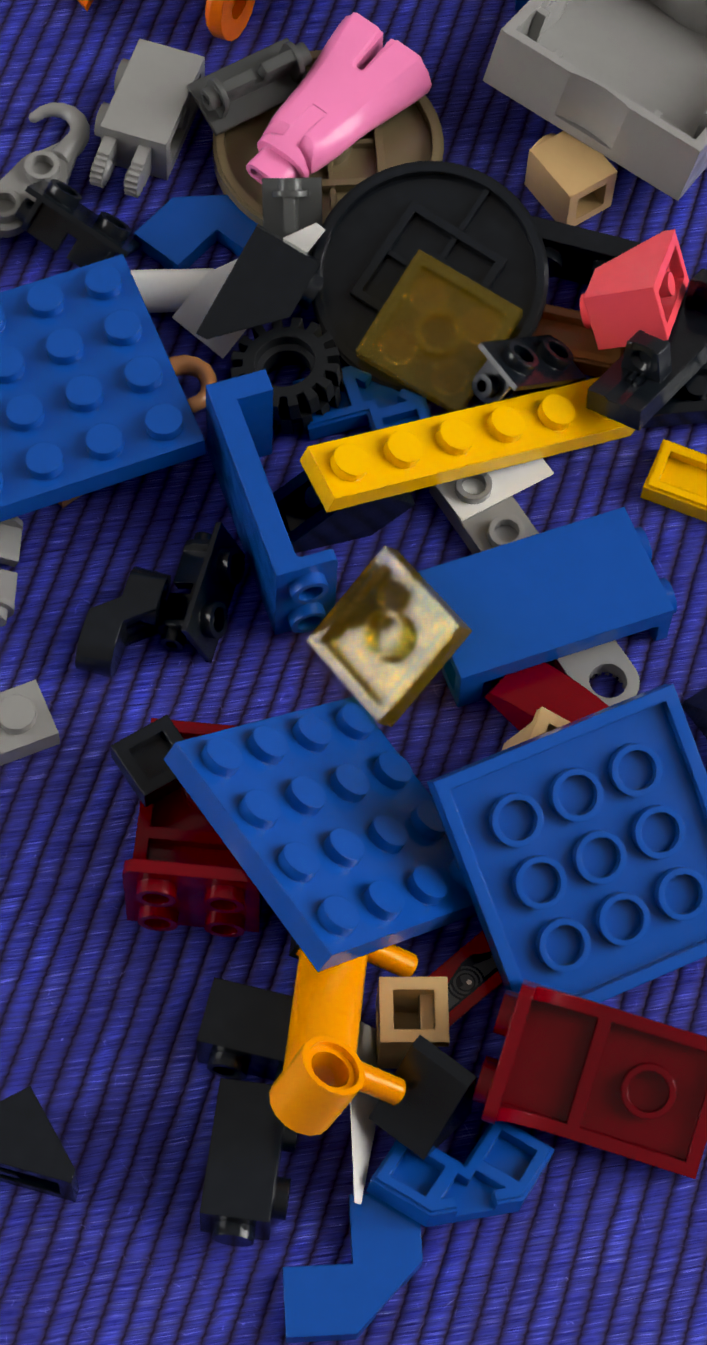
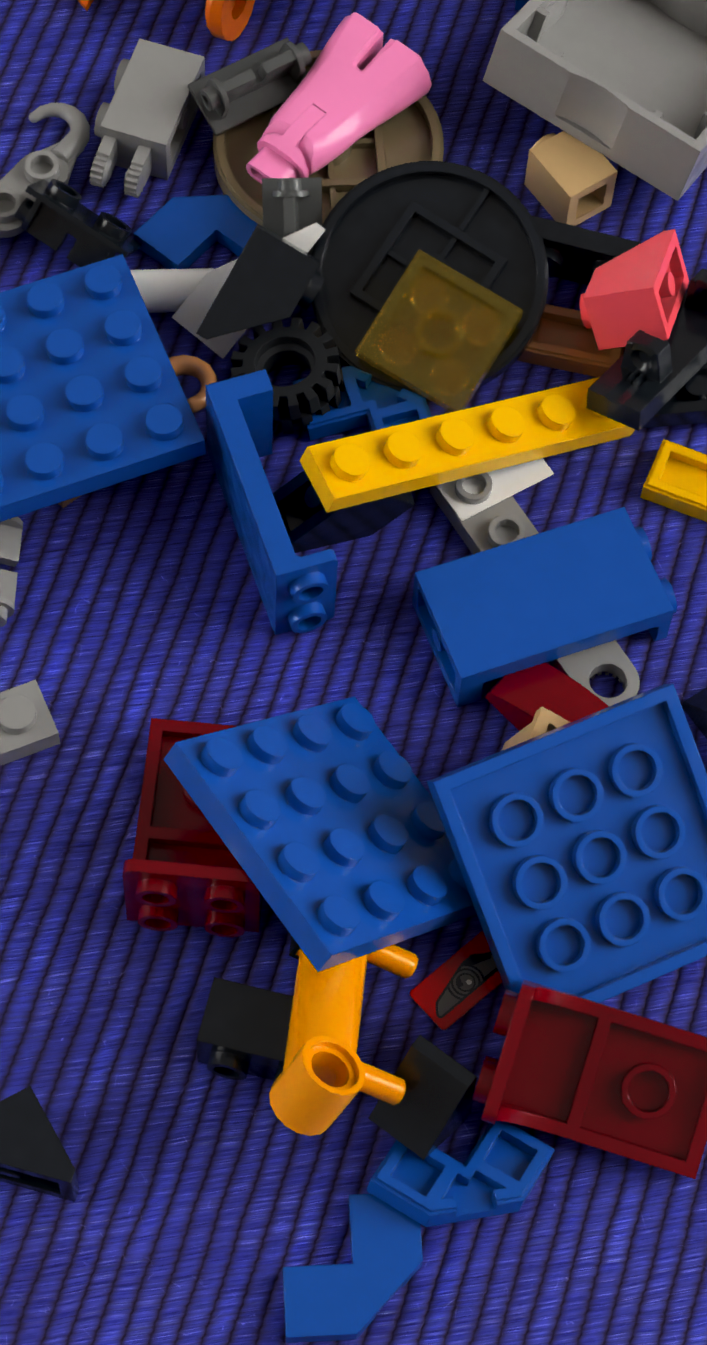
black piece [75,566,171,678] -> none
black plate [110,715,184,808] -> none
black hinge [157,522,245,663] -> none
black brick [200,1078,298,1247] -> none
clear yellow plate [306,545,472,727] -> none
white sticker [350,1021,381,1205] -> none
tan brick [375,977,450,1068] -> none
black hinge [472,335,587,403] -> none

